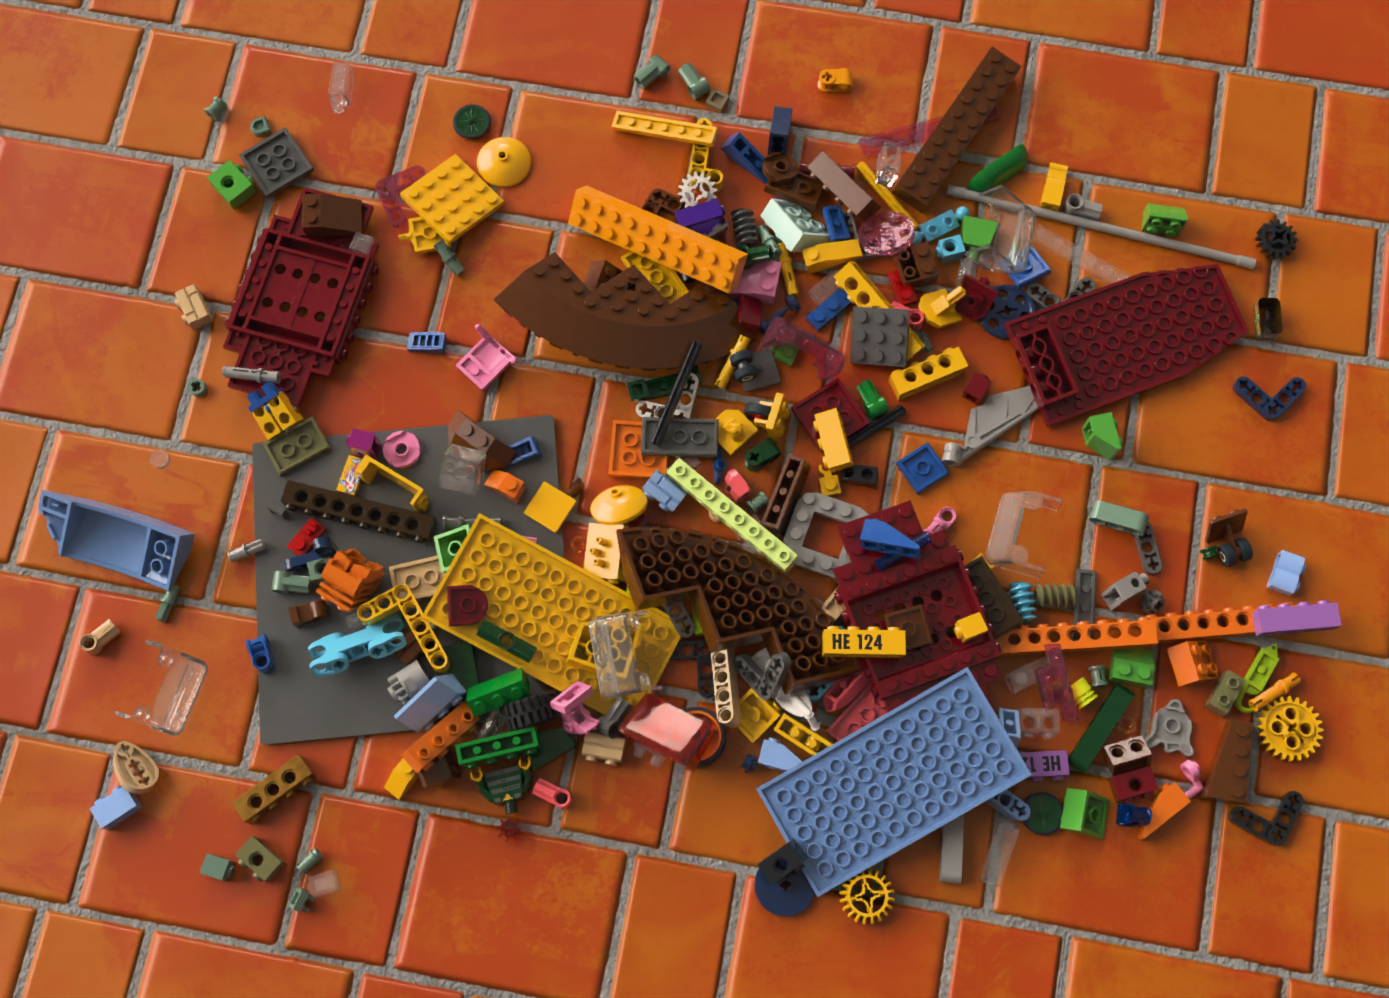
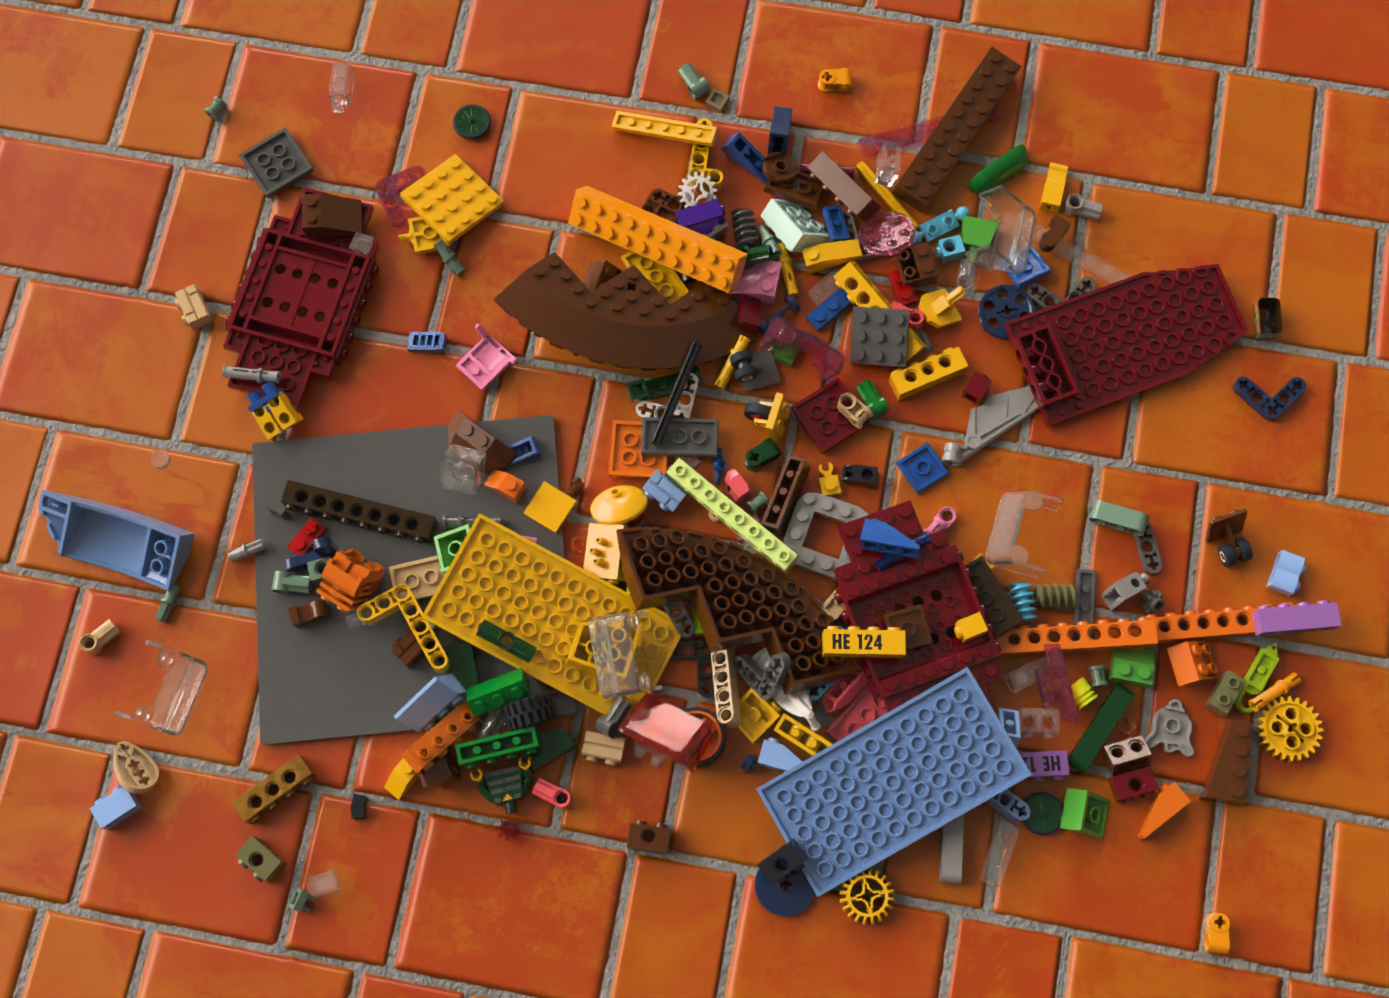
sand green bush [188,379,207,397] -> none
sand green brick [199,853,235,881] -> none
bright green brick [207,160,257,210] -> none
blue piece [245,633,275,674] -> none
sand green tile [250,115,272,137] -> none
olive tile [262,416,331,476] -> none
sand green pin [296,848,323,874] -> none
medium azure piece [308,615,407,677] -> none
tile [336,455,362,497] -> none
magenta brick [346,428,382,461] -> none
yellow panel [355,455,430,513] -> none
bright pink tile [382,431,421,469] -> none
light grey gear [387,660,431,706] -> none
dark red tile [446,585,488,627] -> none
yellow dish [477,137,531,188] -> none
bright pink tile [550,681,600,735] -> none
sand green piece [634,54,671,89] -> none
yellow piece [716,410,758,456] -> none
yellow brick [813,408,854,472] -> none
black axle [824,405,906,455] -> none
light grey piece [946,184,1256,270] -> none
dark red piece [954,274,998,320] -> none
bright green slope [1081,412,1123,460] -> none
clear blue piece [1116,804,1152,827] -> none
bright green slope [1141,203,1188,237] -> none
bright pink plate [1180,760,1204,799] -> none
dark green bush [1199,545,1220,561] -> none
black beam [1228,791,1303,846] -> none
black gear [1255,219,1298,260] -> none
none -> black piece [351,794,368,820]
none -> reddish brown brick [627,820,671,855]
none -> tan piece [837,393,873,429]
none -> reddish brown leg [1039,214,1071,252]
none -> light orange piece [1204,913,1230,954]

